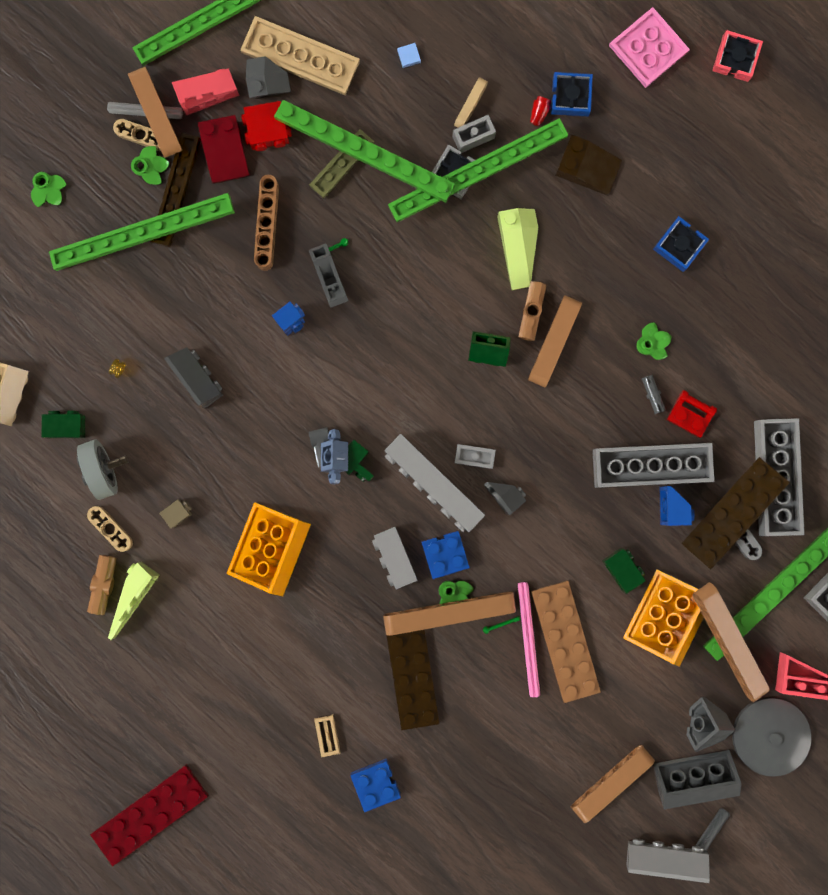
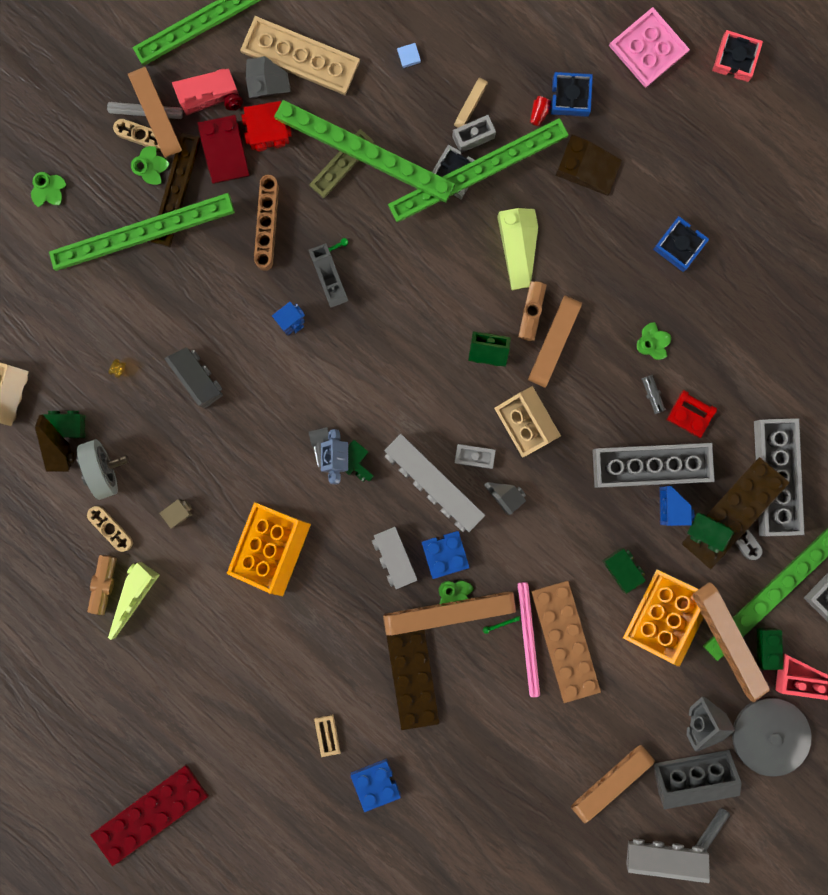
none -> dark brown slope [35,415,75,472]
none -> dark red plate [224,93,243,111]
none -> tan slope [494,386,561,458]
none -> dark green brick [687,512,735,553]
none -> dark green brick [757,628,783,670]

